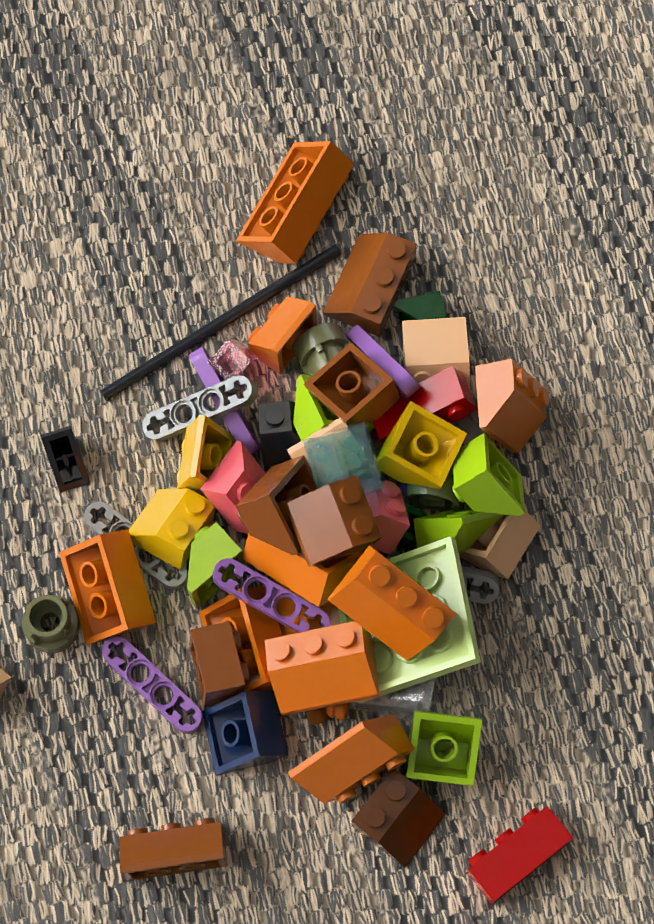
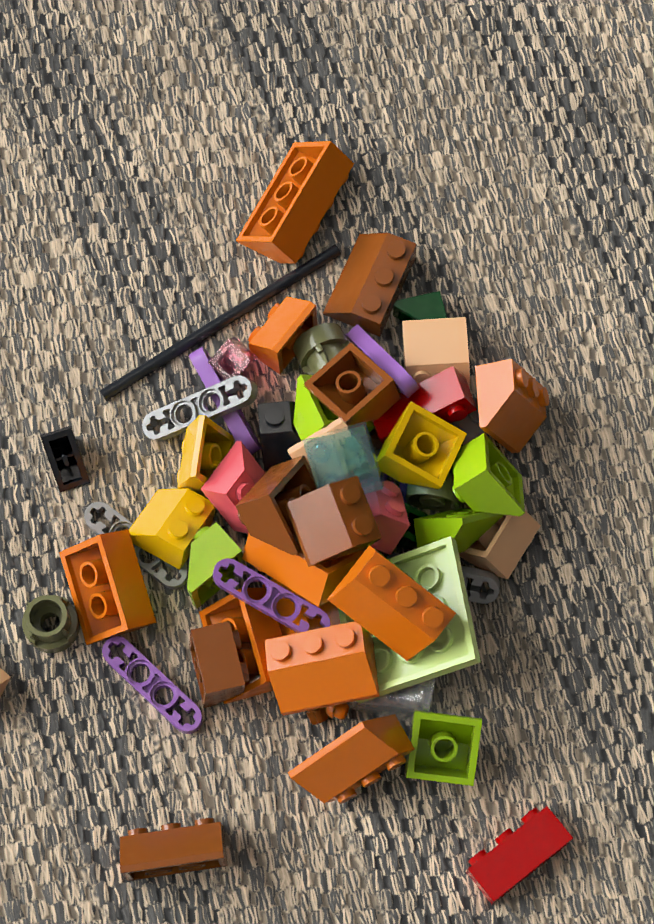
dark blue slope [202,691,288,775] -> none
reddish brown slope [351,769,446,868] -> none

